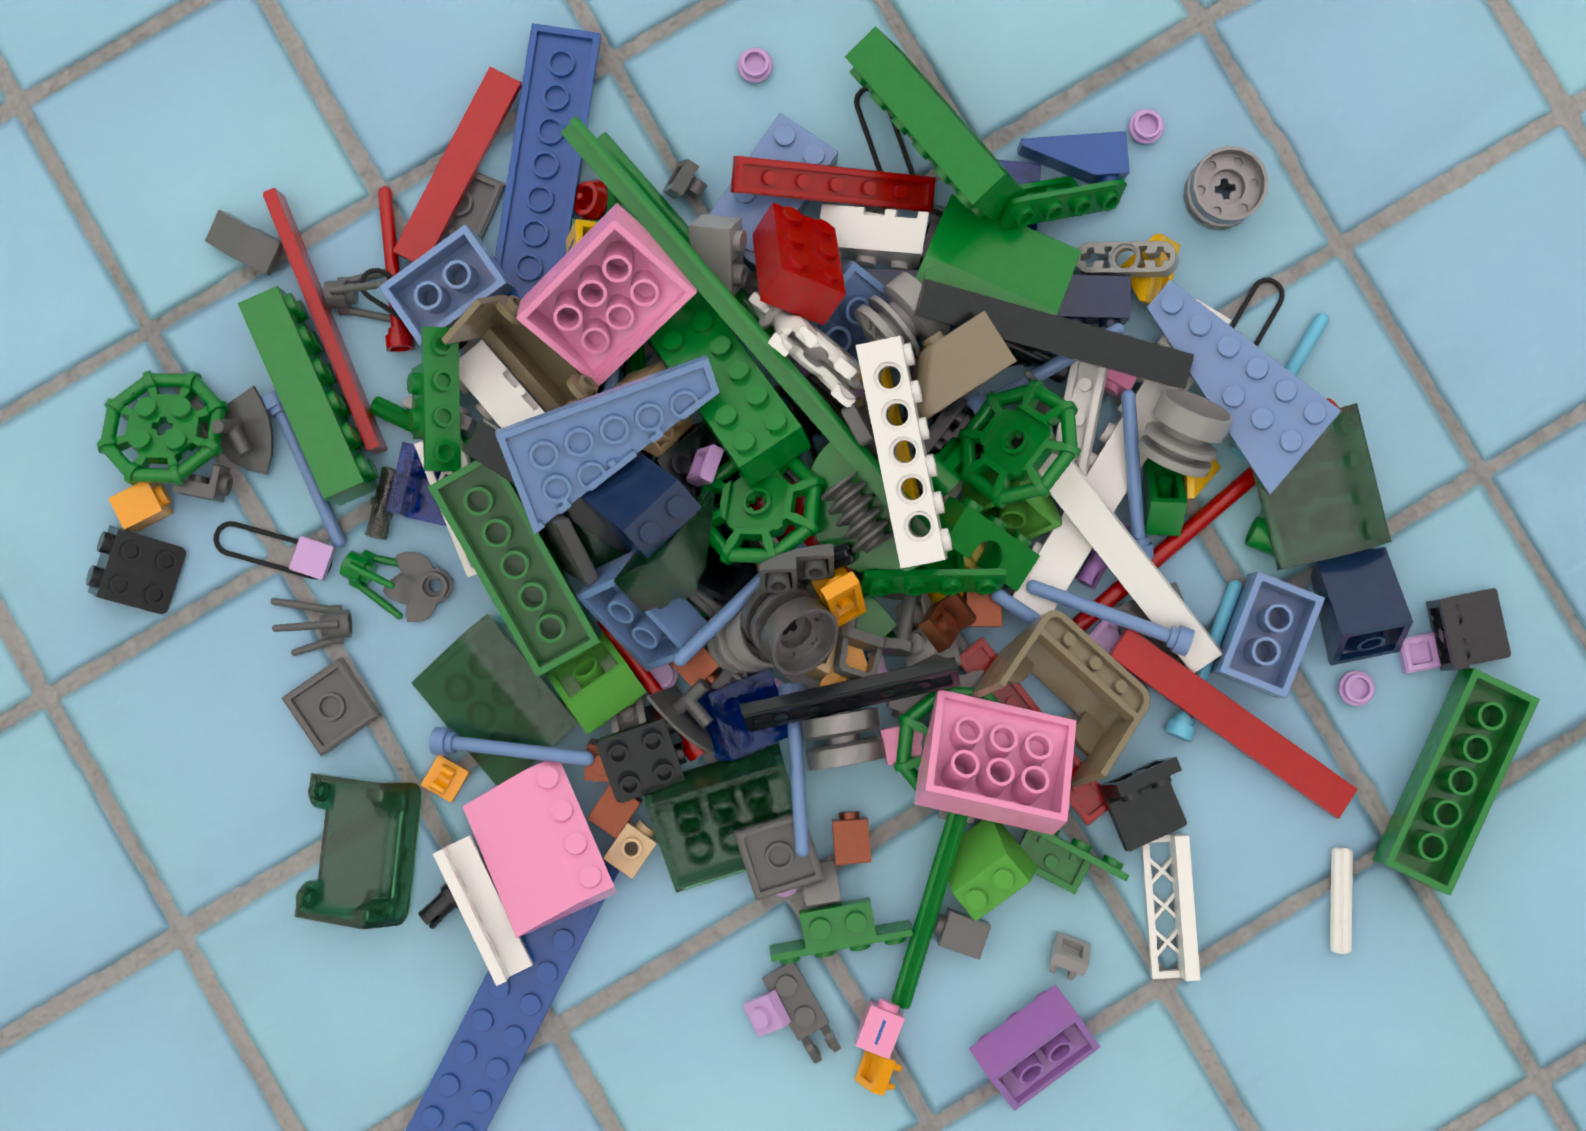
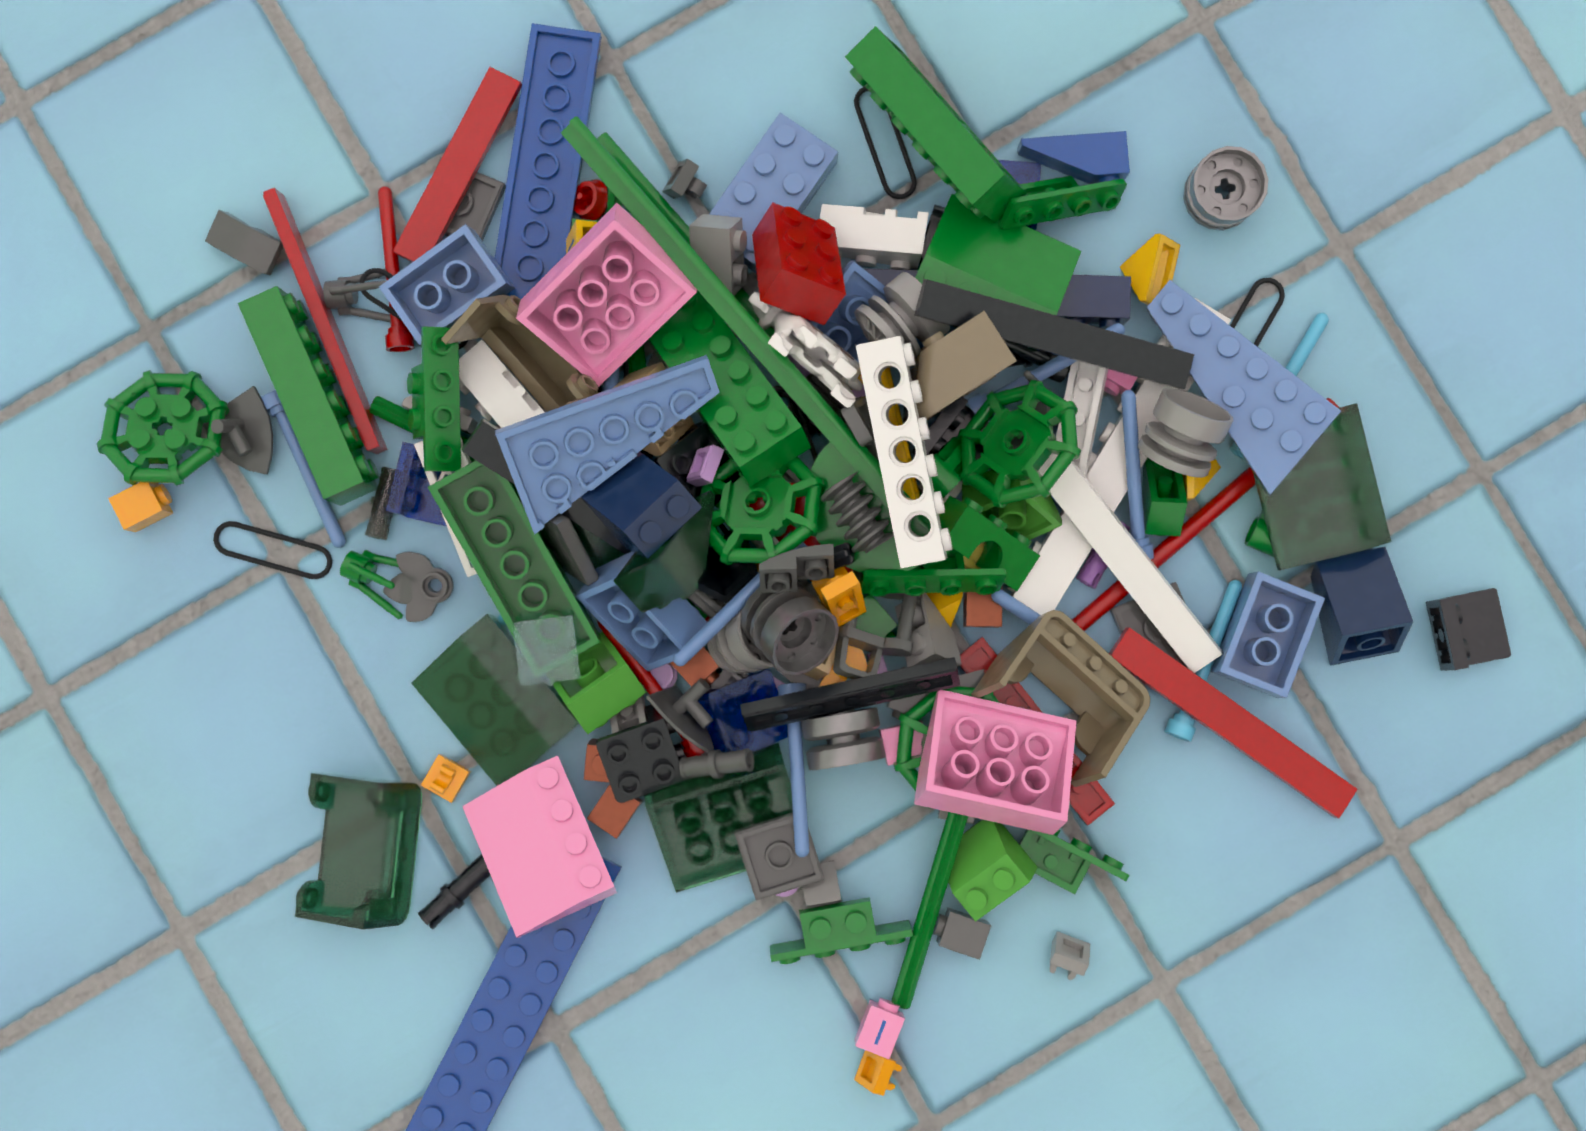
black bracket [86,525,186,614] -> none
dark grey bracket [172,464,233,503] -> none
dark grey plant [271,598,352,656] -> none
dark grey tile [282,658,382,756] -> none
lavender tile [289,536,336,581] -> none
medium blue piece [429,727,594,766] -> none
white fence [433,835,533,986] -> none
tan brick [603,820,659,879] -> none
red tile [730,156,936,212] -> none
lavender plate [738,48,773,83] -> none
lavender plate [742,990,791,1037] -> none
dark grey hinge [762,963,841,1064] -> none
copper brick [832,811,871,865] -> none
copper bracket [918,593,977,653] -> none
medium lavender slope [969,985,1100,1111] -> none
medium blue piece [1026,580,1195,657] -> none
light grey beam [1076,241,1179,277] -> none
lavender tile [1088,620,1120,653] -> none
black bracket [1098,757,1187,851] -> none
lavender plate [1129,109,1164,145] -> none
white fence [1141,833,1200,981] -> none
white axle [1330,847,1353,954] -> none
lavender plate [1338,671,1375,706] -> none
green brick [1372,668,1540,896] -> none
lavender tile [1398,632,1441,674] -> none
none -> clear light blue piece [512,615,581,686]
none -> dark grey pin [679,748,754,780]

